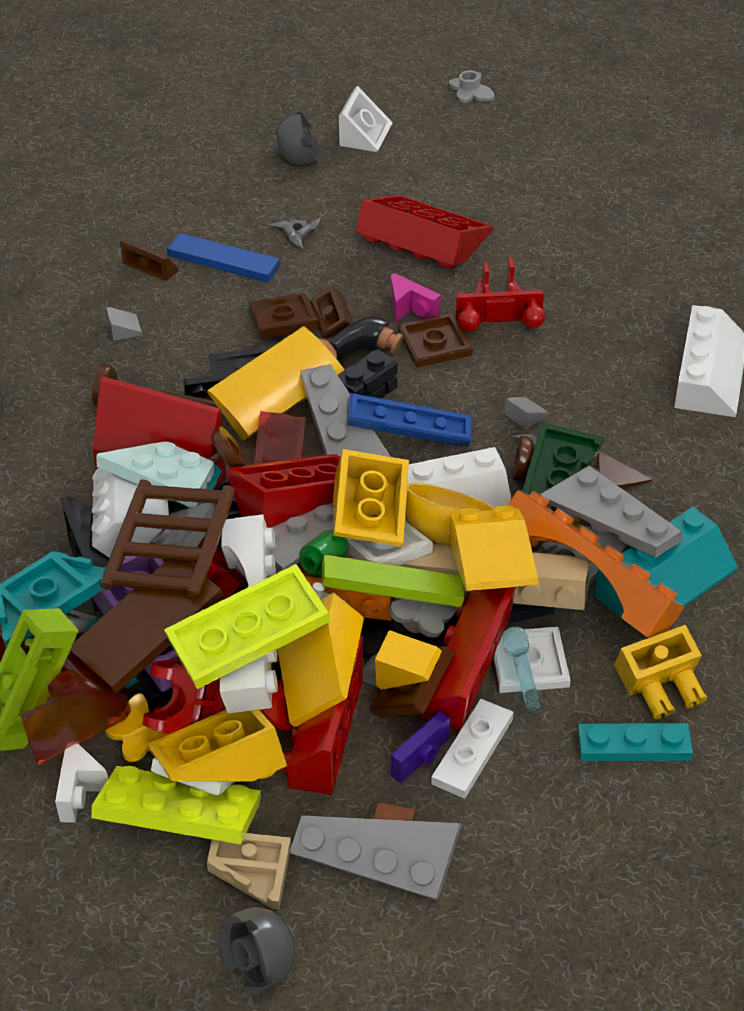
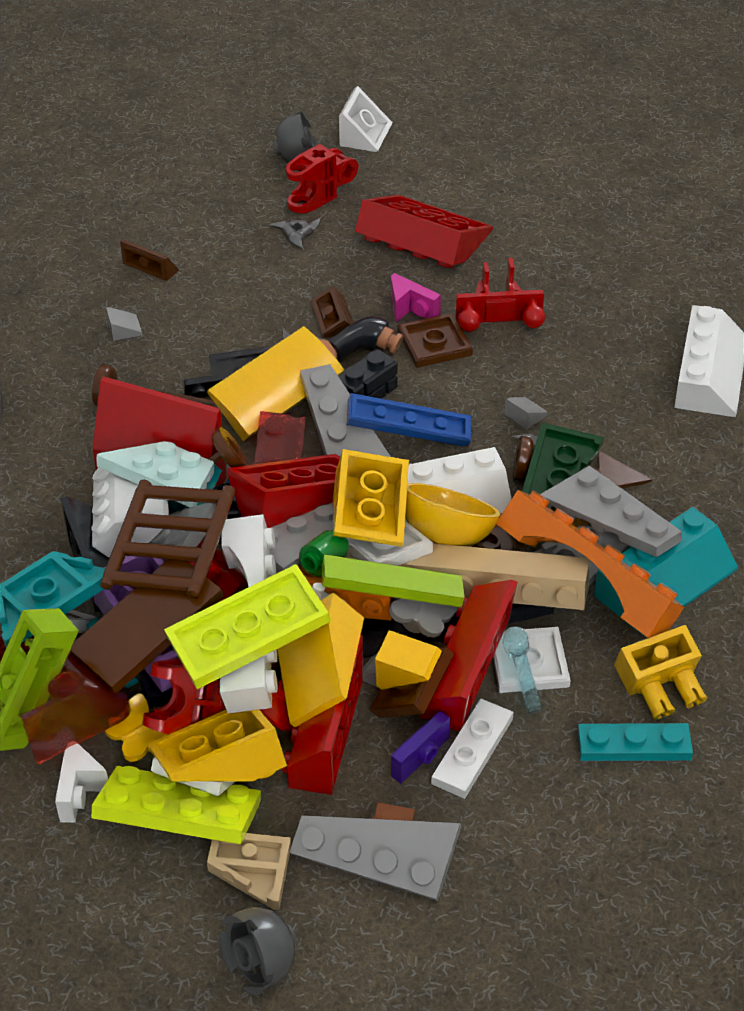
blue tile [167,233,280,283] -> none
reddish brown tile [249,293,319,339] -> none
light grey animal [449,70,495,103] -> none
yellow slope [450,505,539,591] -> none
none -> red piece [286,144,359,213]

